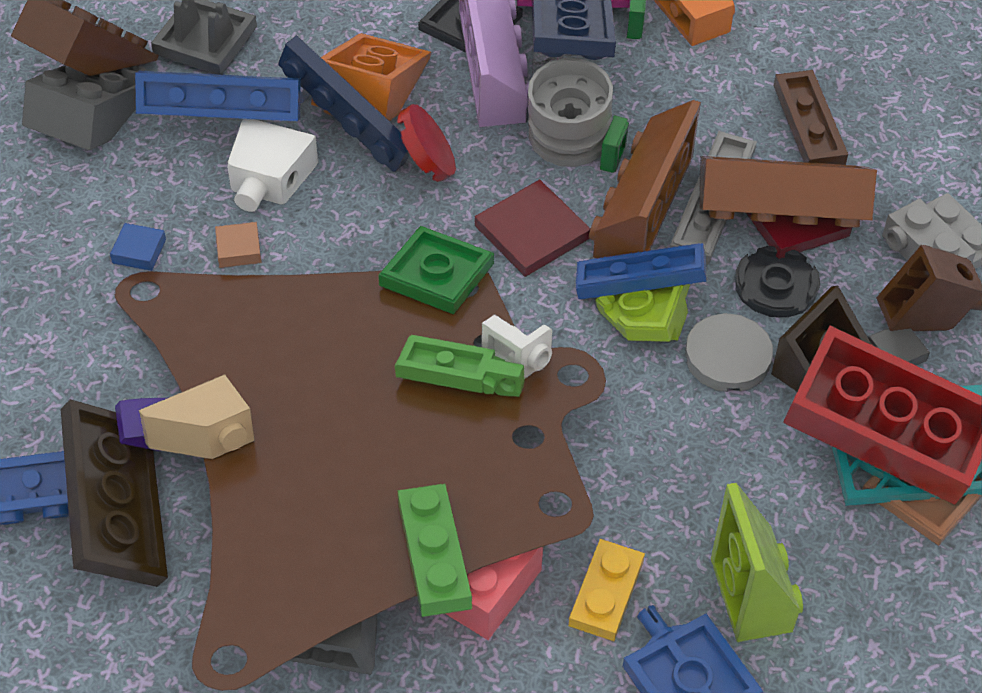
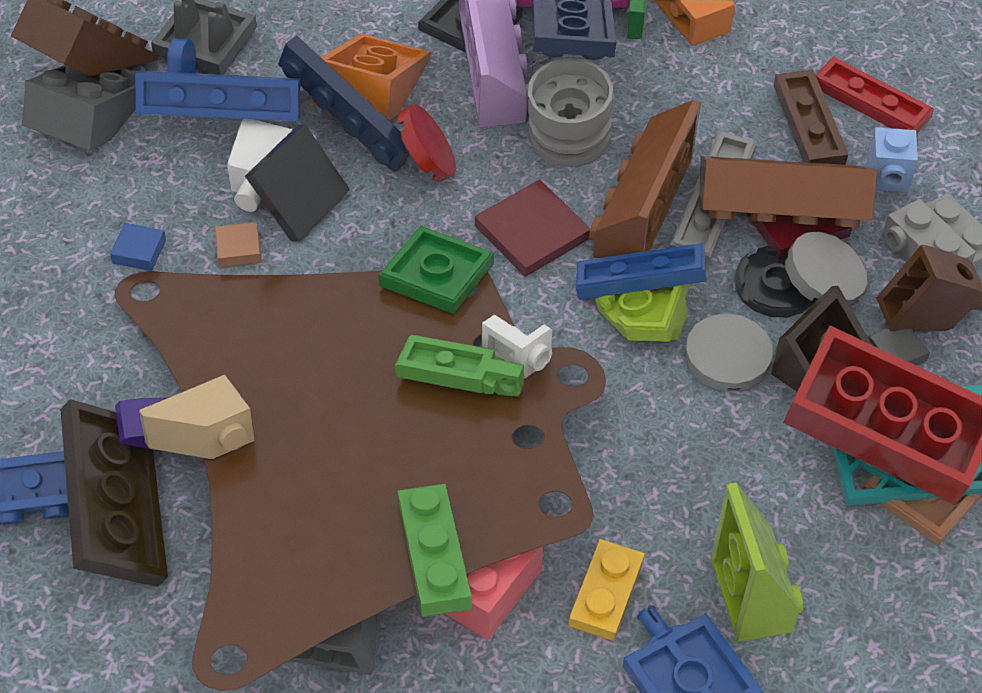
green tile [600,115,629,173] -> none
none -> blue tile [167,38,196,73]
none -> black tile [245,124,350,242]
none -> light grey tile [785,232,868,306]
none -> red tile [815,56,934,134]
none -> light blue brick [867,127,918,192]

